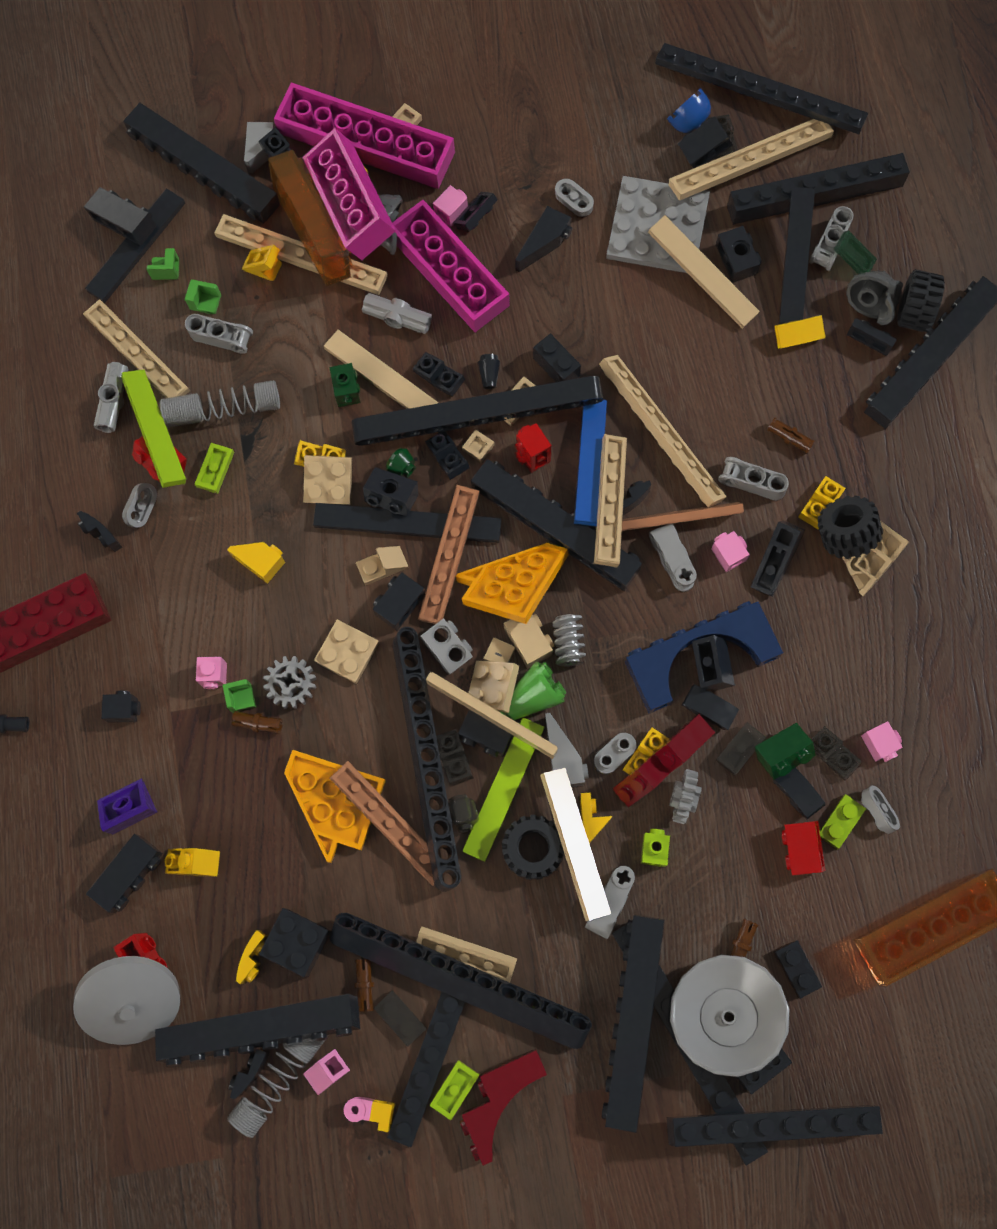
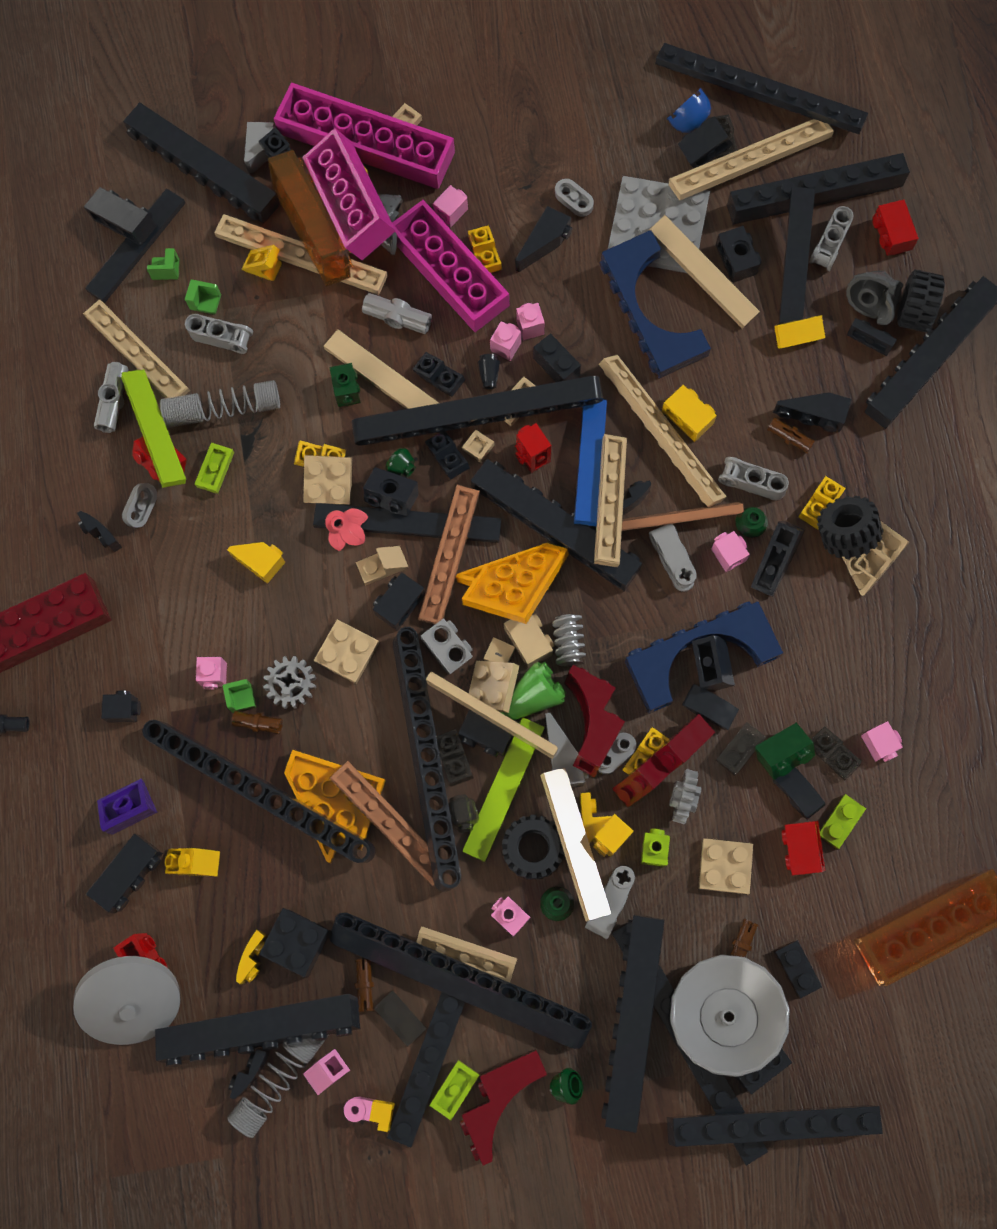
black plate [453,192,498,231] -> none
clear green tile [834,230,877,274] -> none
light grey plate [861,785,900,834] -> none
none -> black beam [142,720,376,863]
none -> coral plate [325,508,368,551]
none -> yellow slope [467,225,502,273]
none -> bright pink brick [490,321,521,361]
none -> bright pink brick [491,897,530,937]
none -> bright pink brick [516,303,545,340]
none -> dark green cone [540,886,574,921]
none -> dark green cone [550,1068,583,1105]
none -> dark red arch [564,665,625,778]
none -> yellow brick [592,814,633,858]
none -> dark blue arch [599,230,711,379]
none -> yellow brick [662,385,717,442]
none -> tan plate [699,838,753,895]
none -> dark green cone [736,507,768,538]
none -> black slope [773,392,851,432]
none -> red brick [872,199,919,256]

